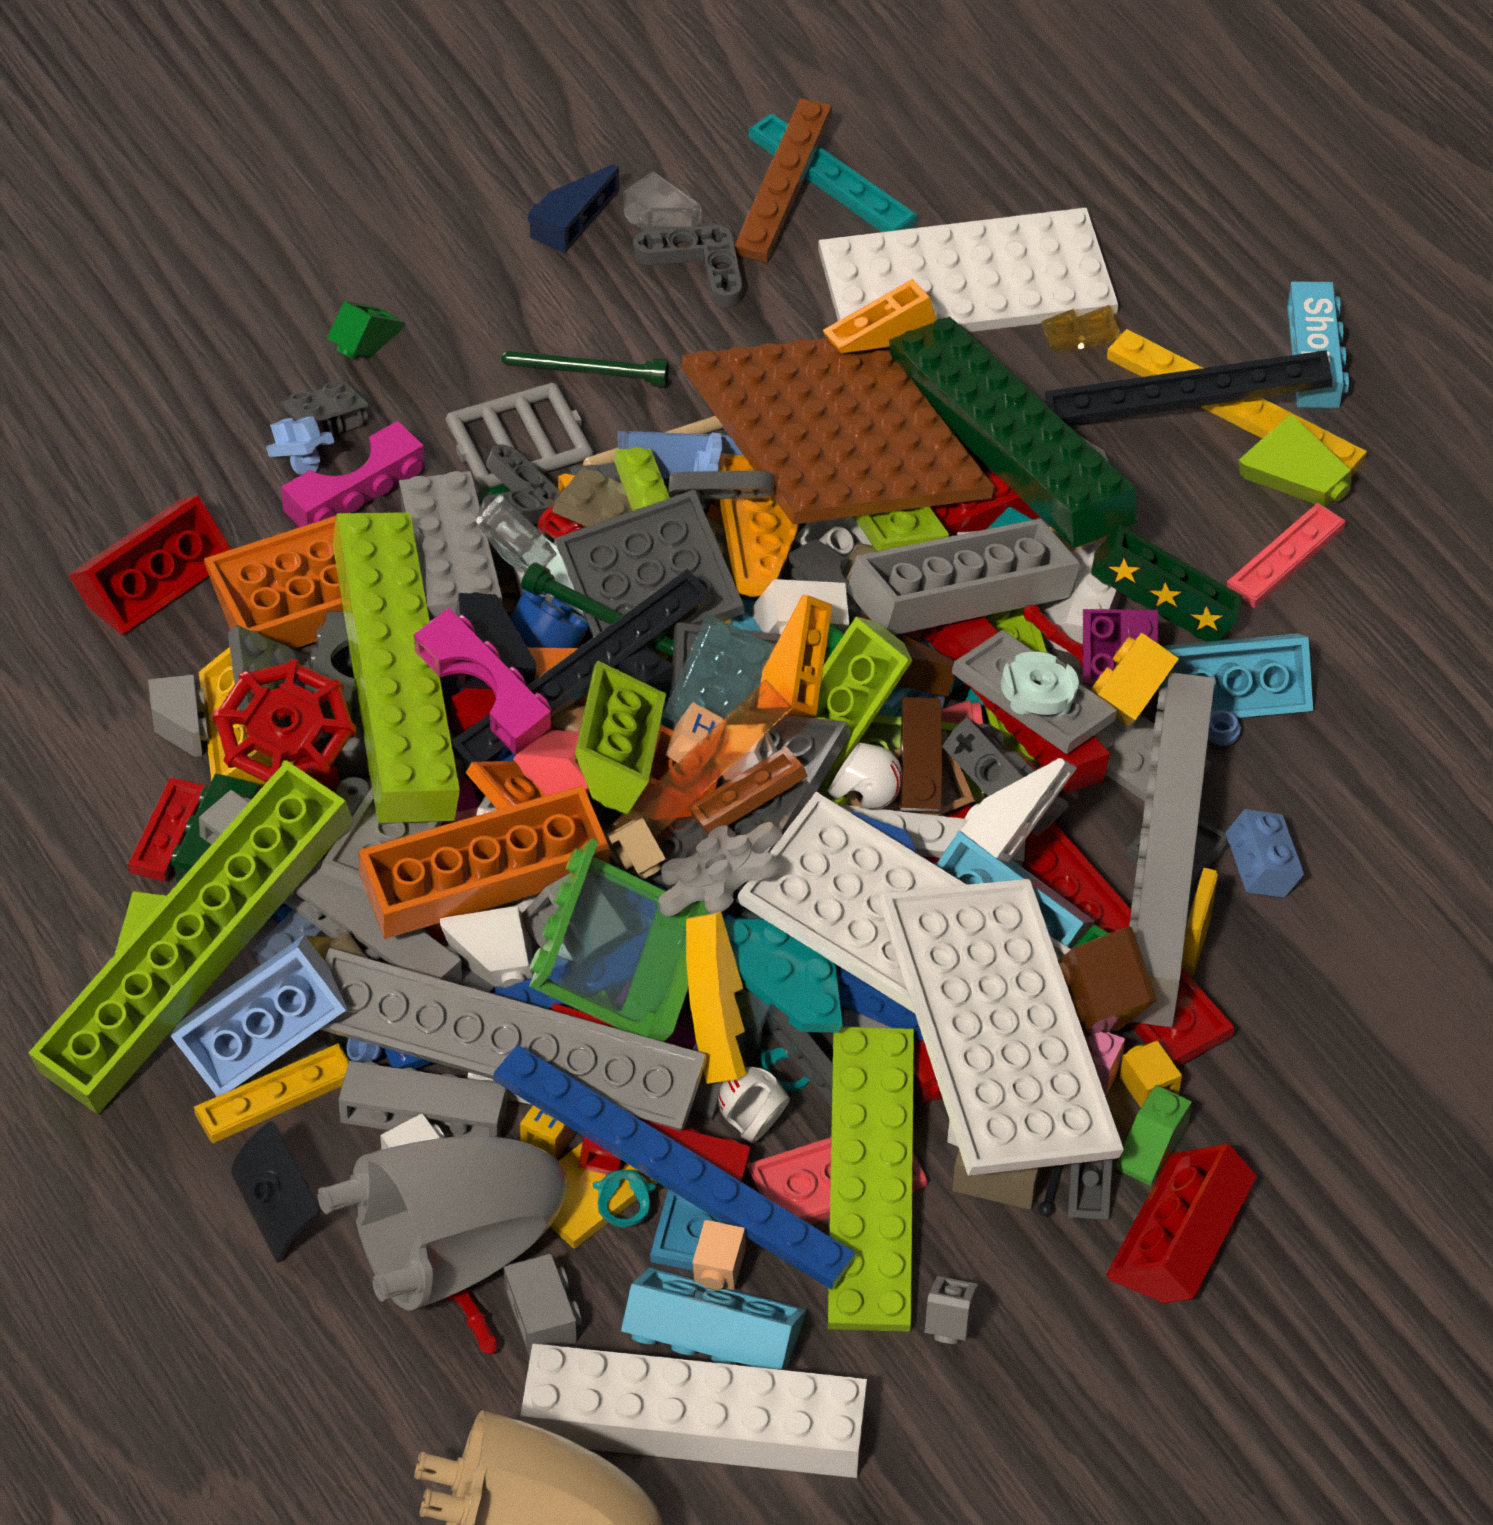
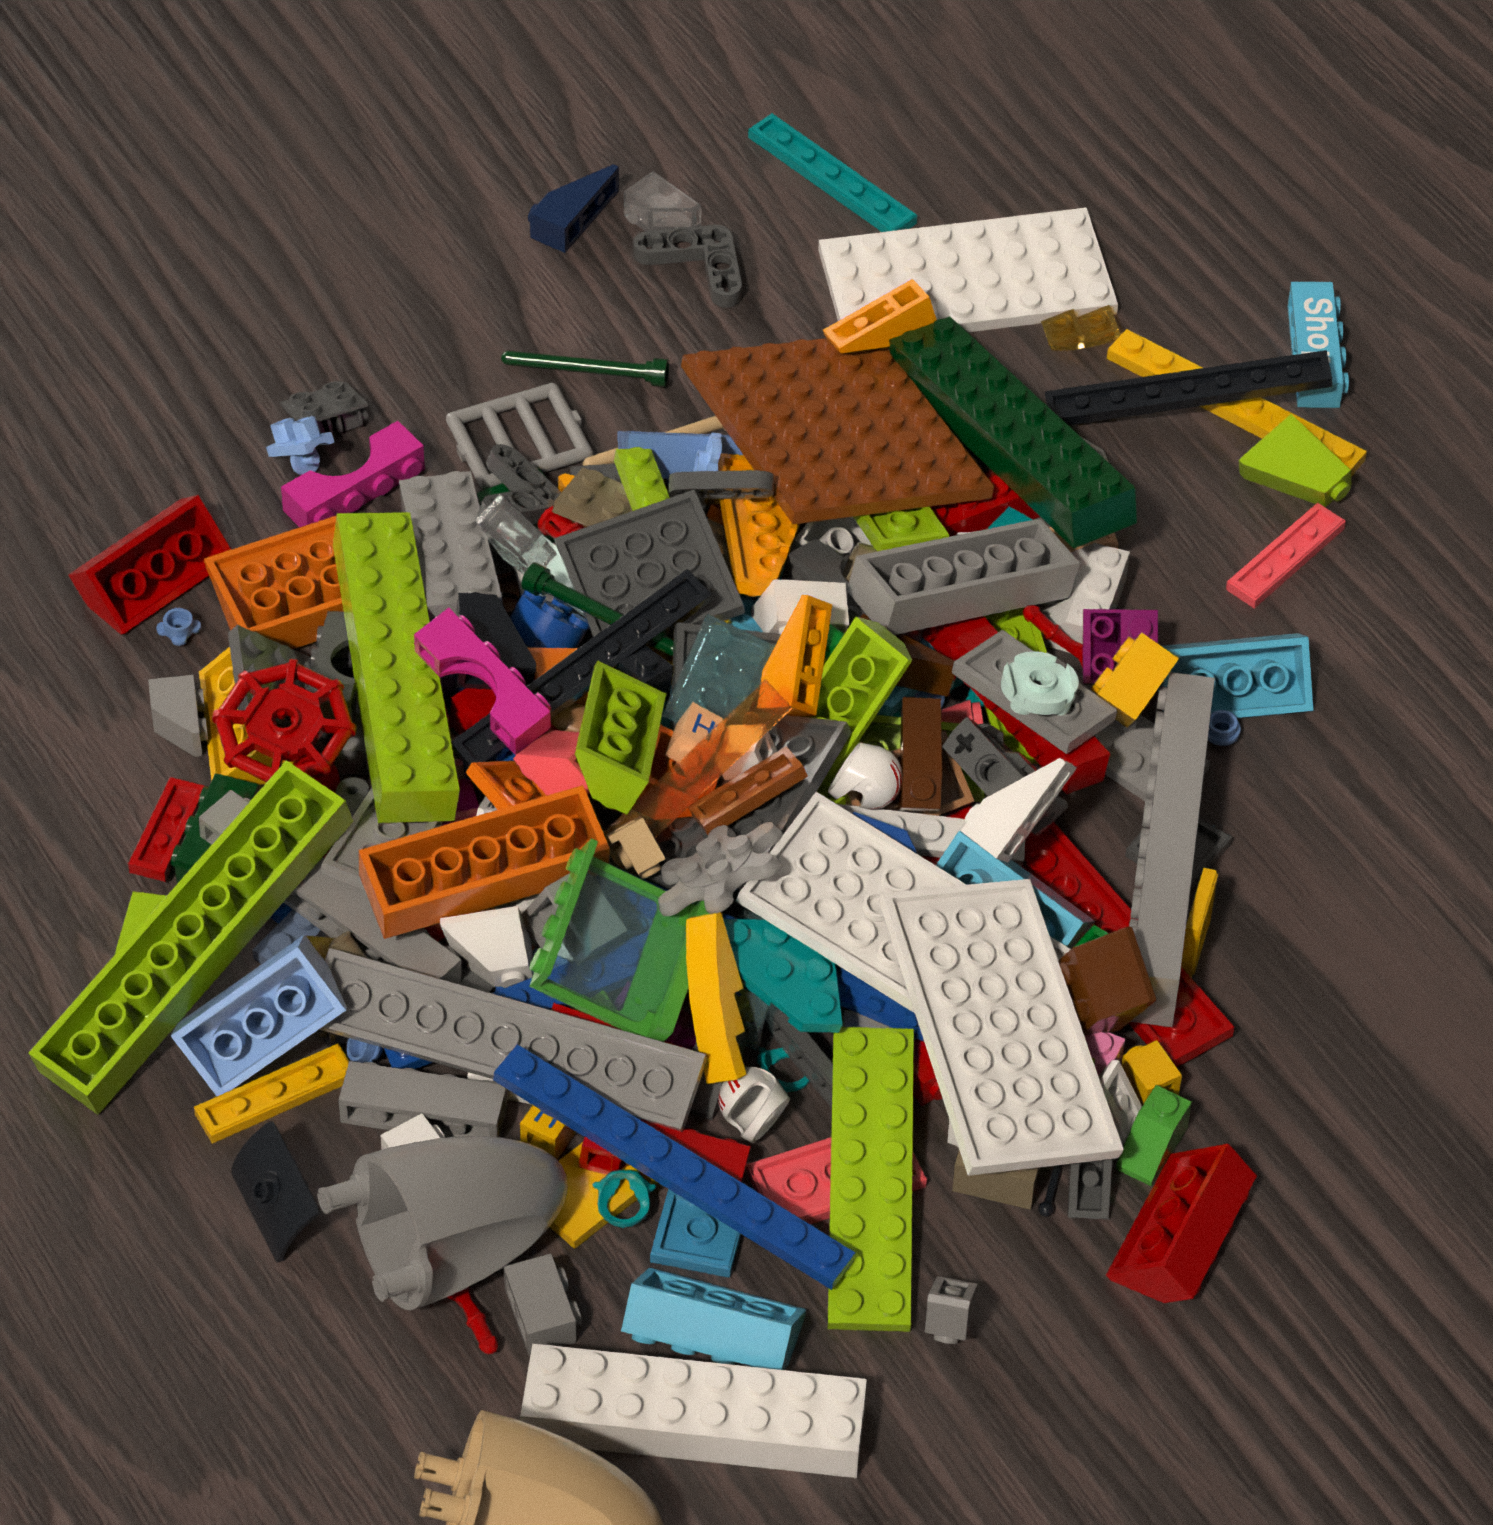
green slope [327,301,405,359] -> none
light nougat brick [692,1220,746,1290] -> none
dark orange plate [734,98,832,262] -> none
dark green brick [1091,524,1242,642] -> none
medium blue brick [1225,809,1304,898] -> none
none -> medium blue plate [156,608,201,646]
none -> white slope [1098,1060,1142,1144]

